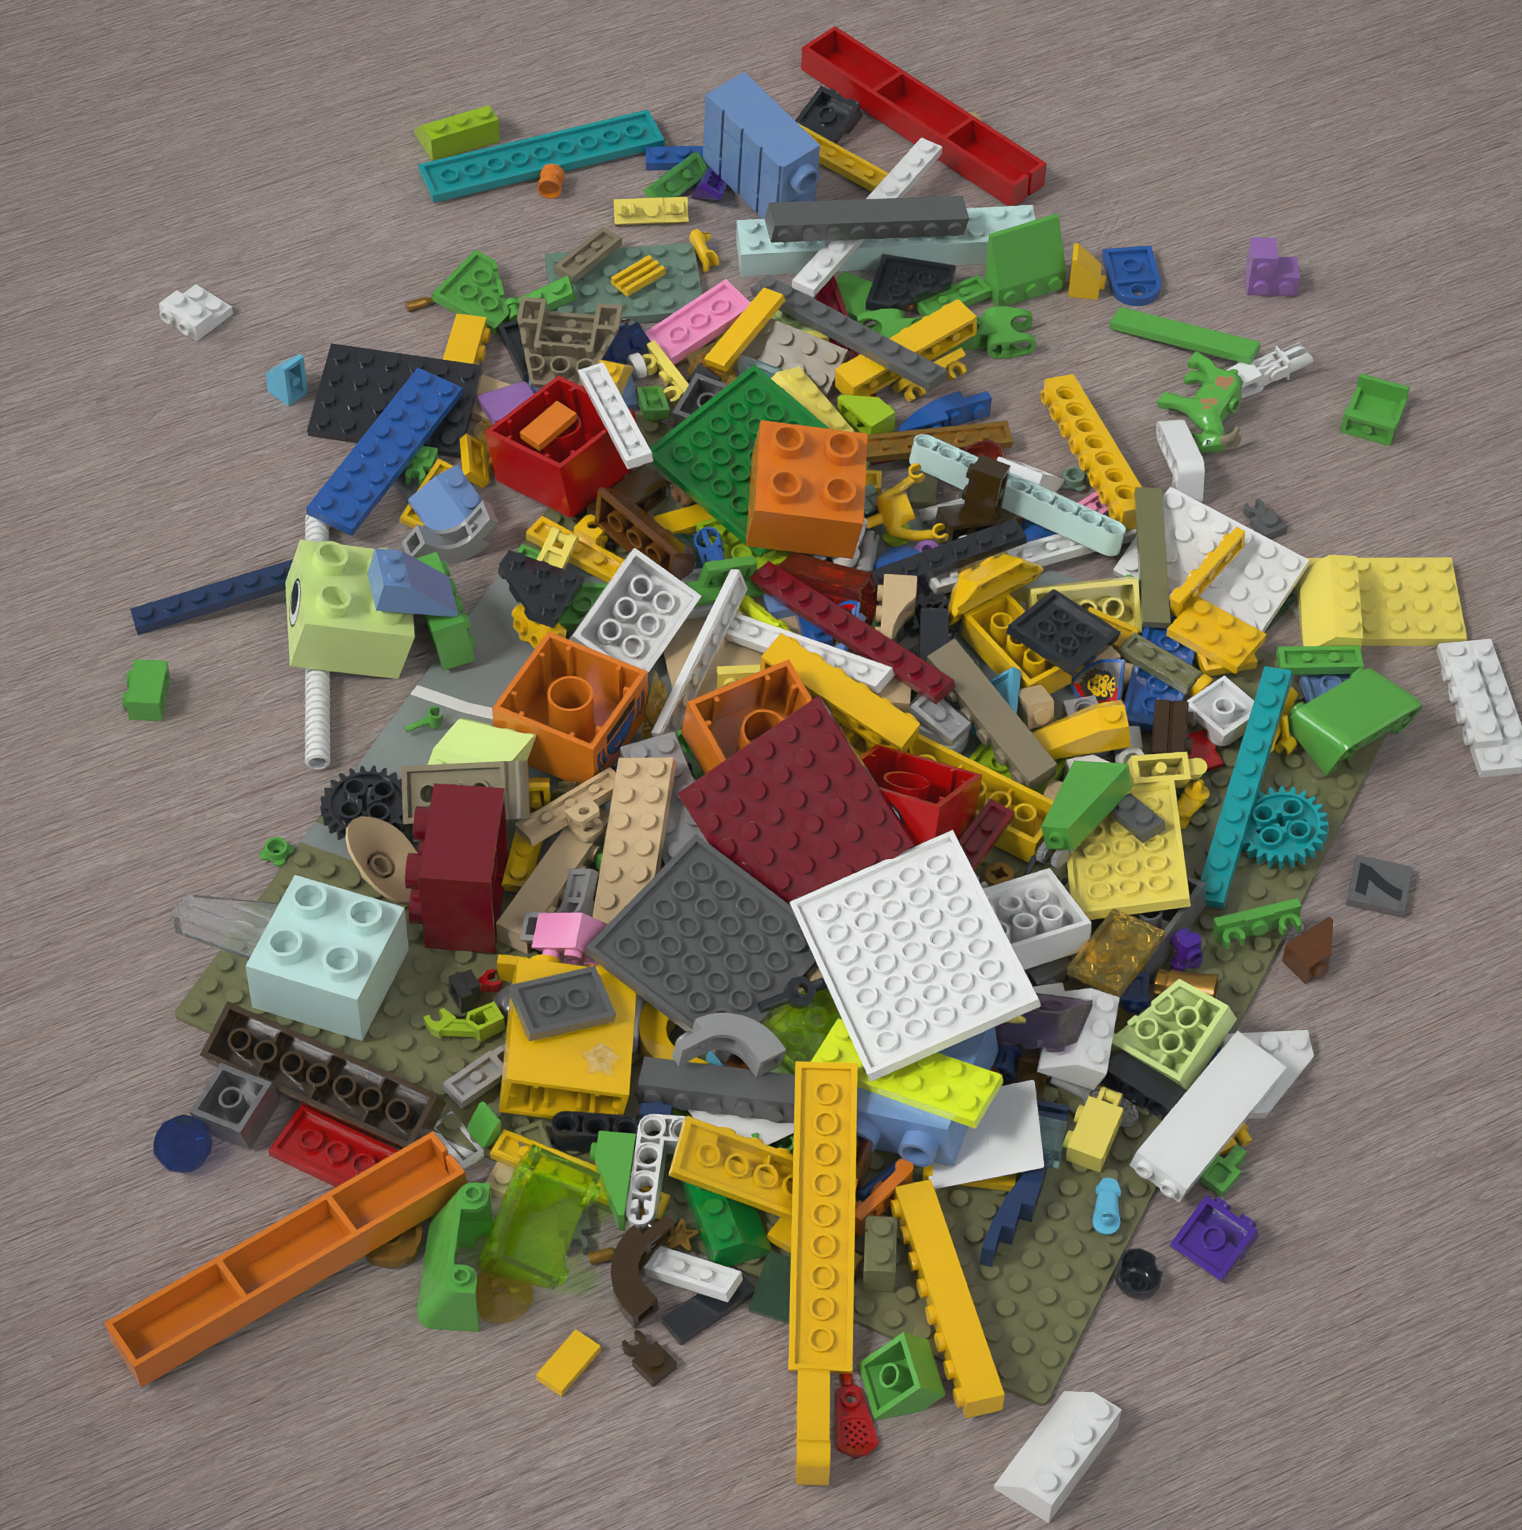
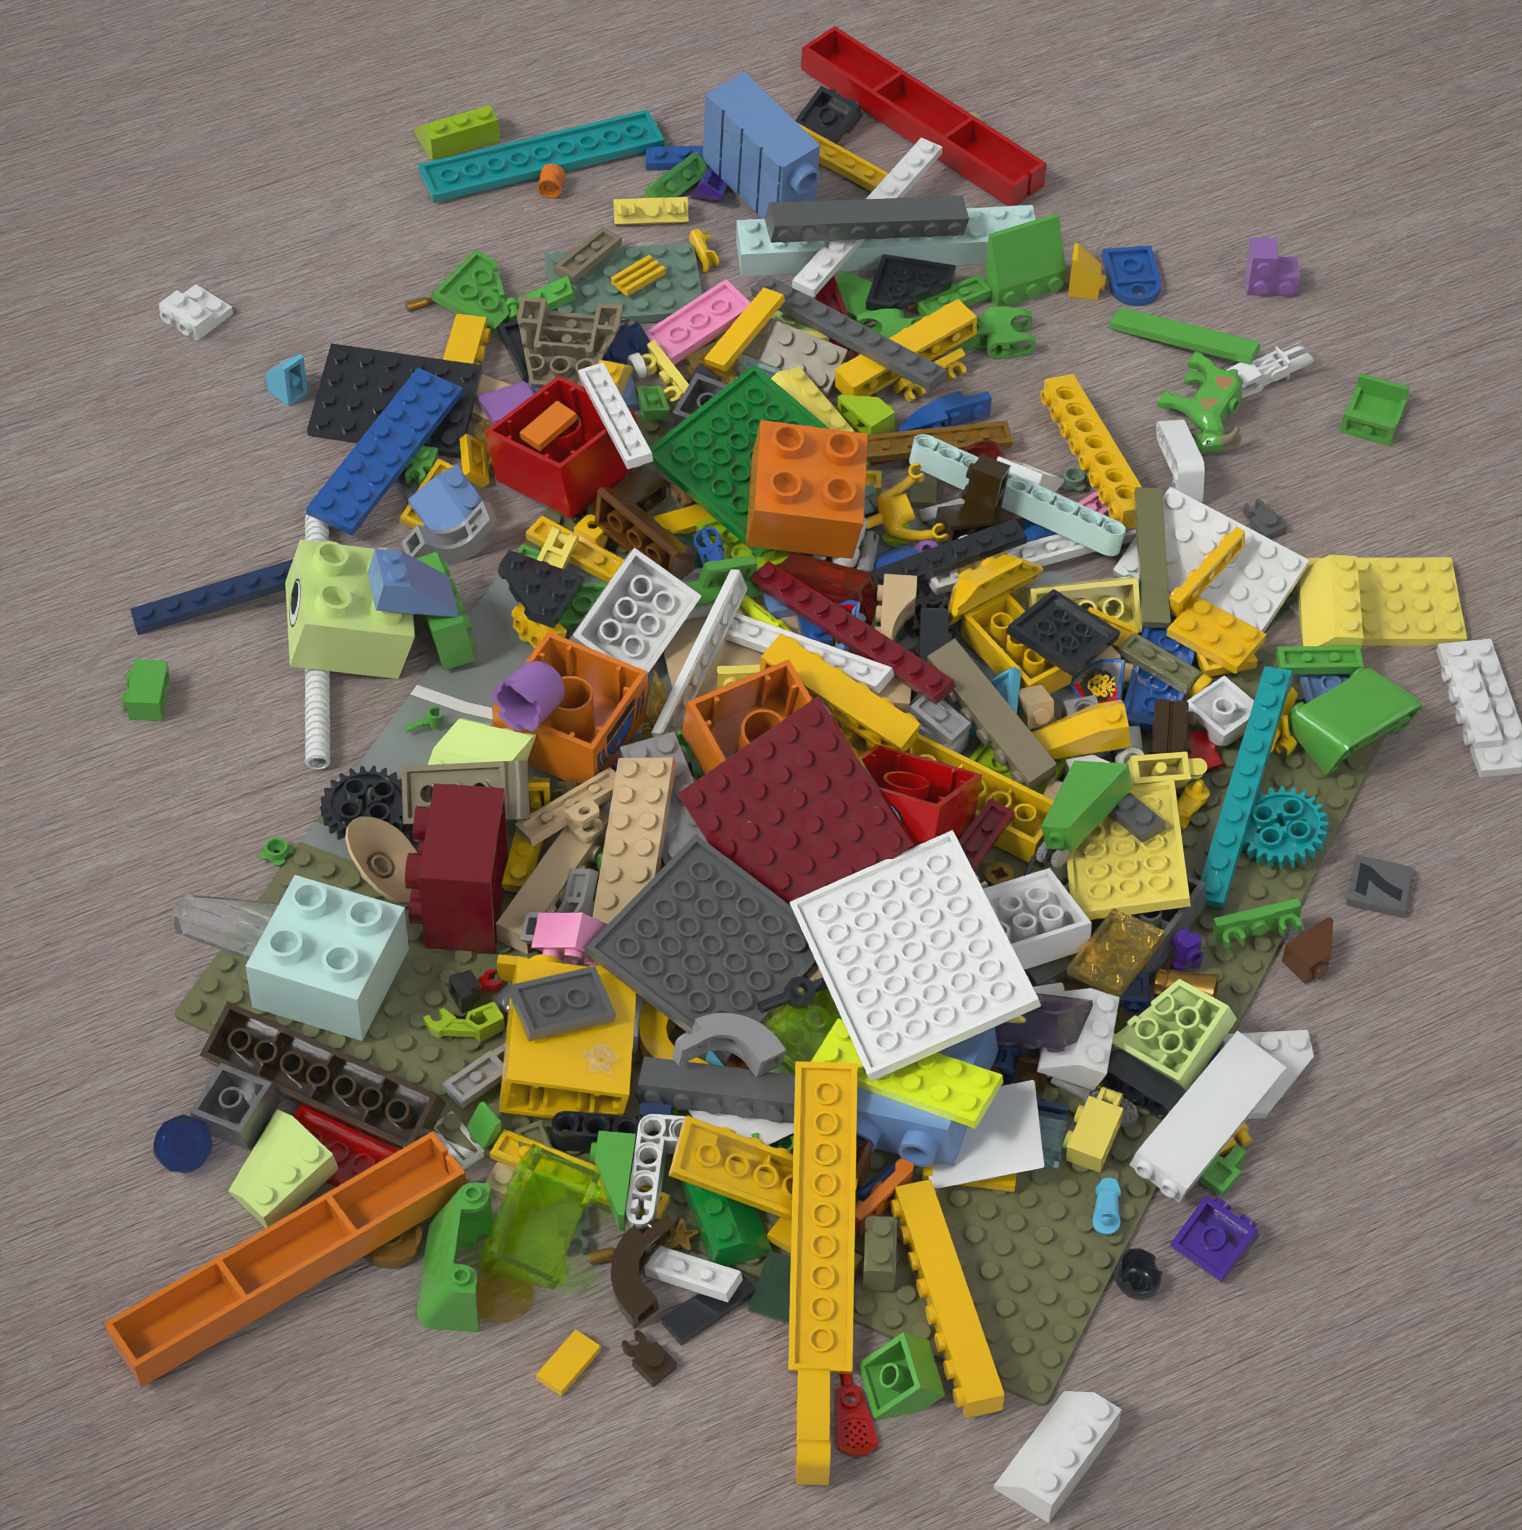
dark blue slope [980,1154,1049,1267] -> none
none -> yellowish green wedge [228,1110,339,1228]
none -> medium lavender cylinder [492,661,565,732]

